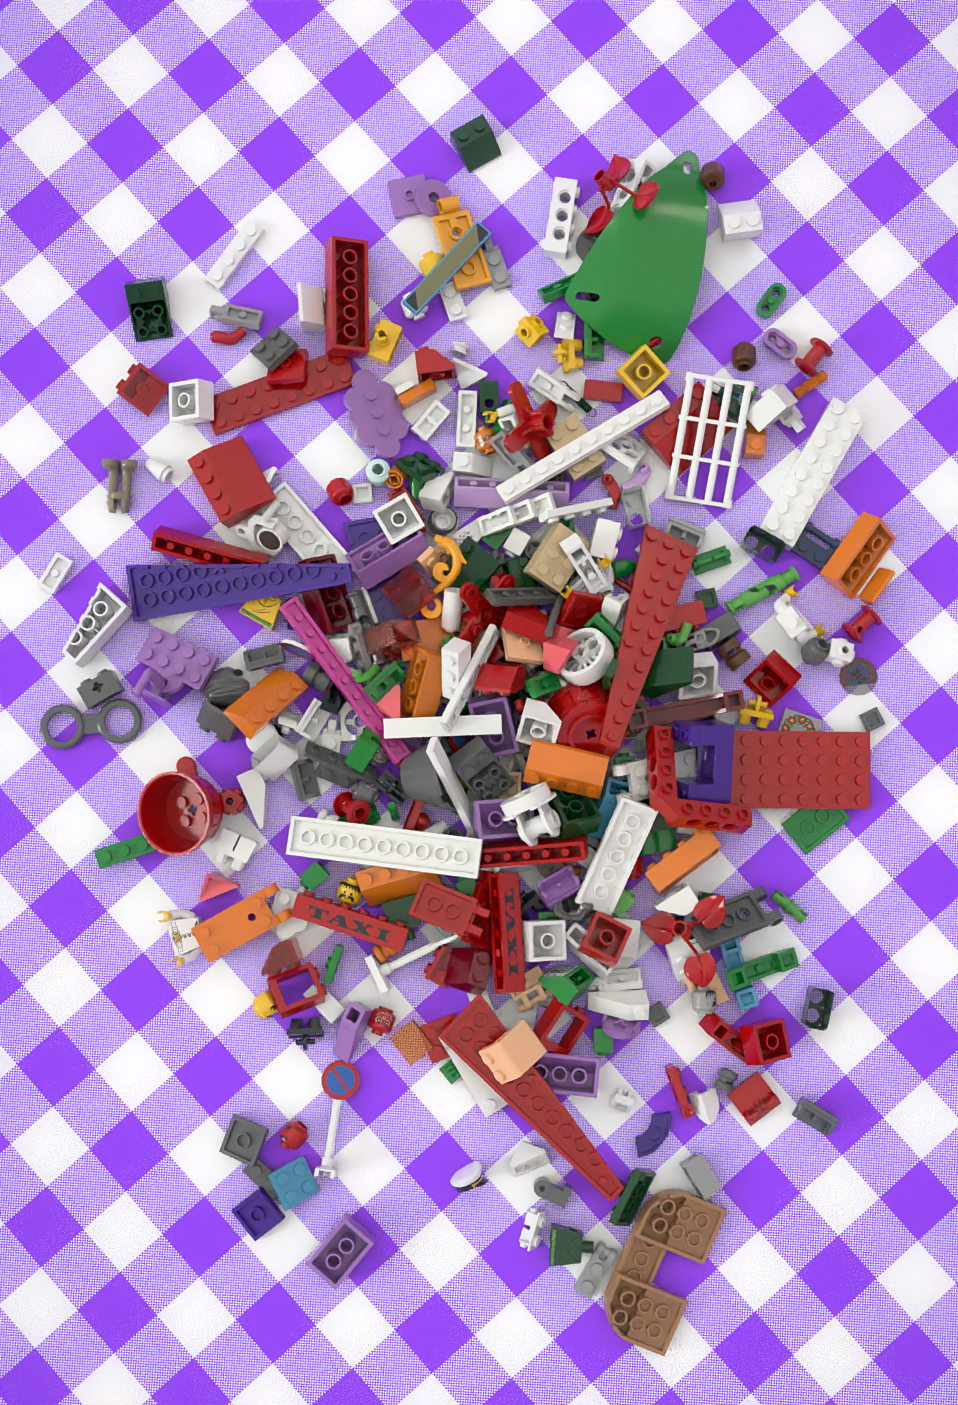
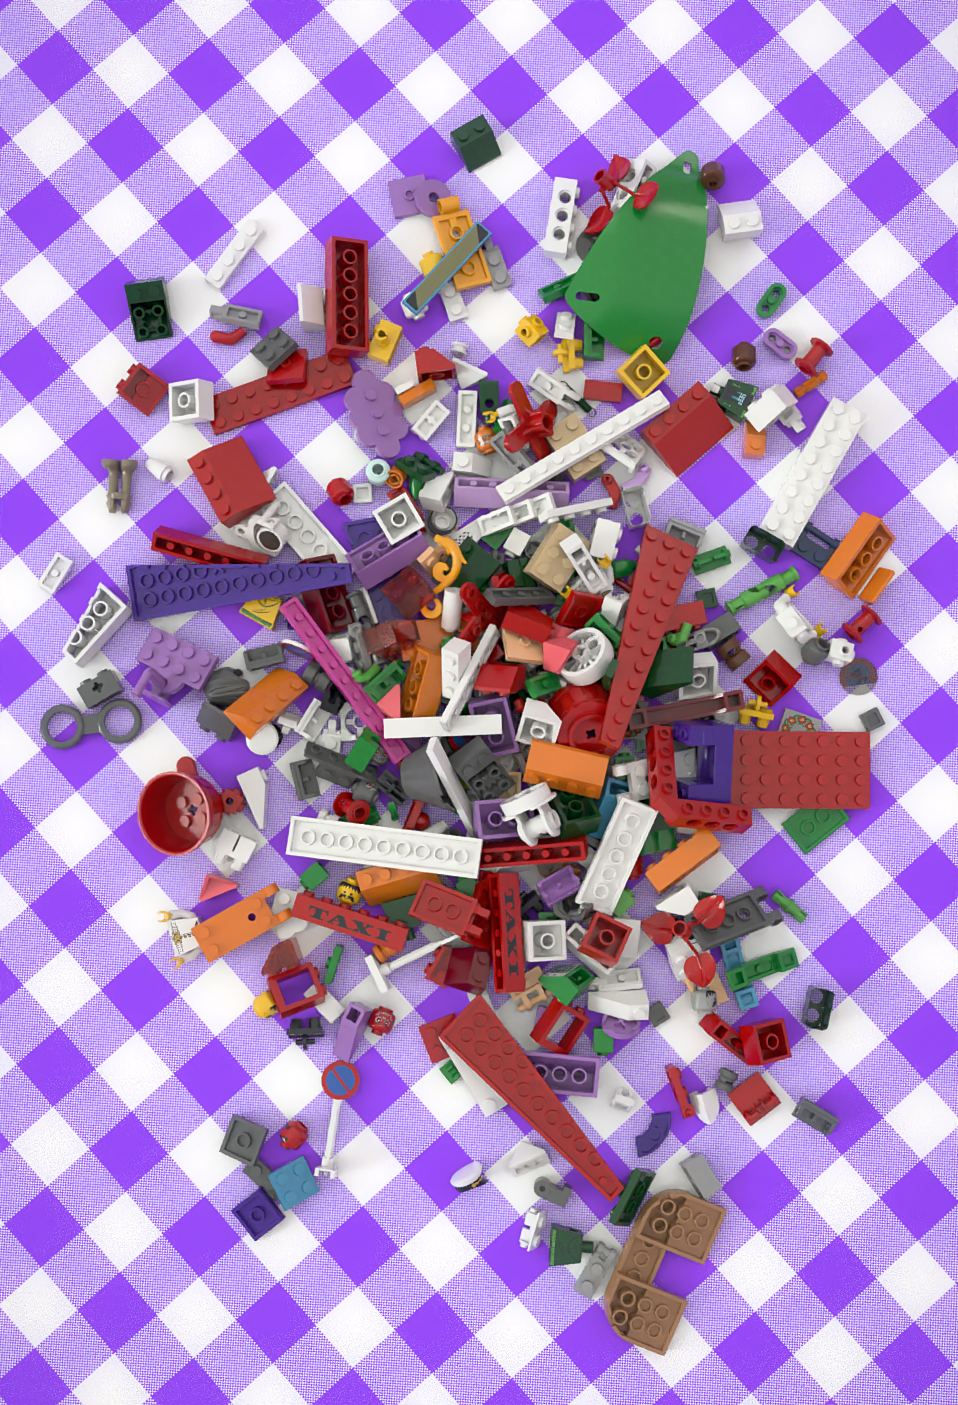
green brick [94,834,157,869] -> none
white piece [251,733,299,781] -> none
medium lavender brick [306,1212,376,1290] -> none
clear orange piece [390,1019,434,1066] -> none
light nougat piece [478,1018,547,1085] -> none
dark grey bar [544,588,567,637] -> none
white door [664,371,755,509] -> none

